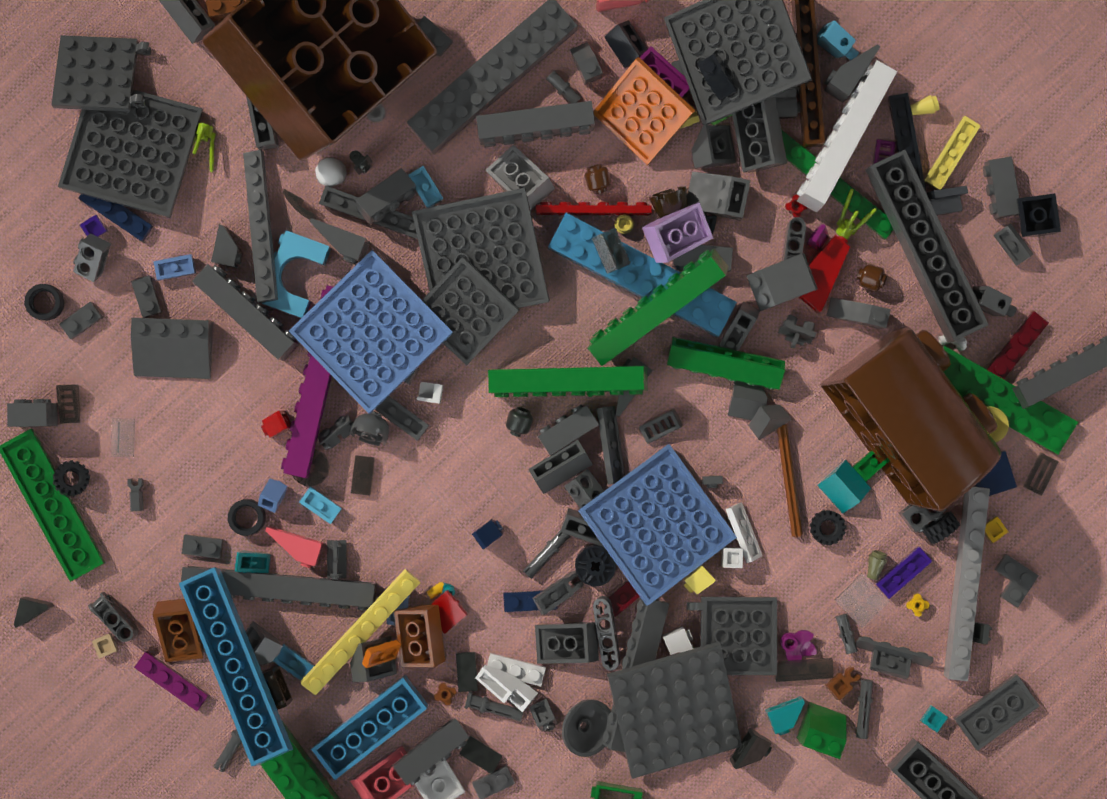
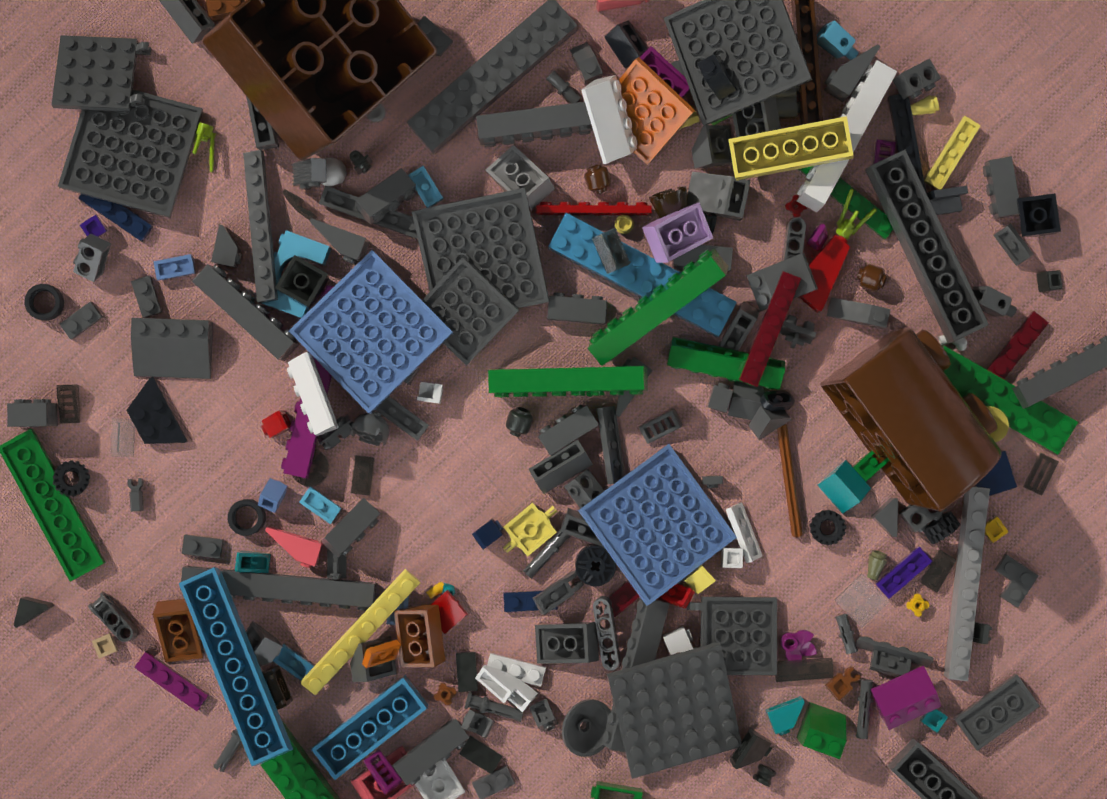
none -> black wing [126,377,188,444]
none -> pearl dark grey slope [275,255,329,307]
none -> white slope [287,352,339,436]
none -> dark grey brick [292,158,327,190]
none -> dark grey brick [322,498,380,558]
none -> magenta slope [363,749,402,795]
none -> dark grey bracket [461,709,494,738]
none -> light yellow plate [503,502,558,557]
none -> dark grey brick [547,293,607,325]
none -> white slope [581,75,637,164]
none -> red plate [657,584,695,609]
none -> dark grey brick [706,383,733,413]
none -> light yellow brick [728,116,854,180]
none -> dark red plate [739,271,801,387]
none -> pearl dark grey wheel [753,764,776,787]
none -> black plate [760,390,795,411]
none -> dark grey slope [871,498,898,537]
none -> magenta slope [871,666,942,730]
none -> dark grey brick [892,59,941,100]
none -> clear smoke plate [919,549,956,592]
none -> pearl dark grey slope [1037,270,1063,292]

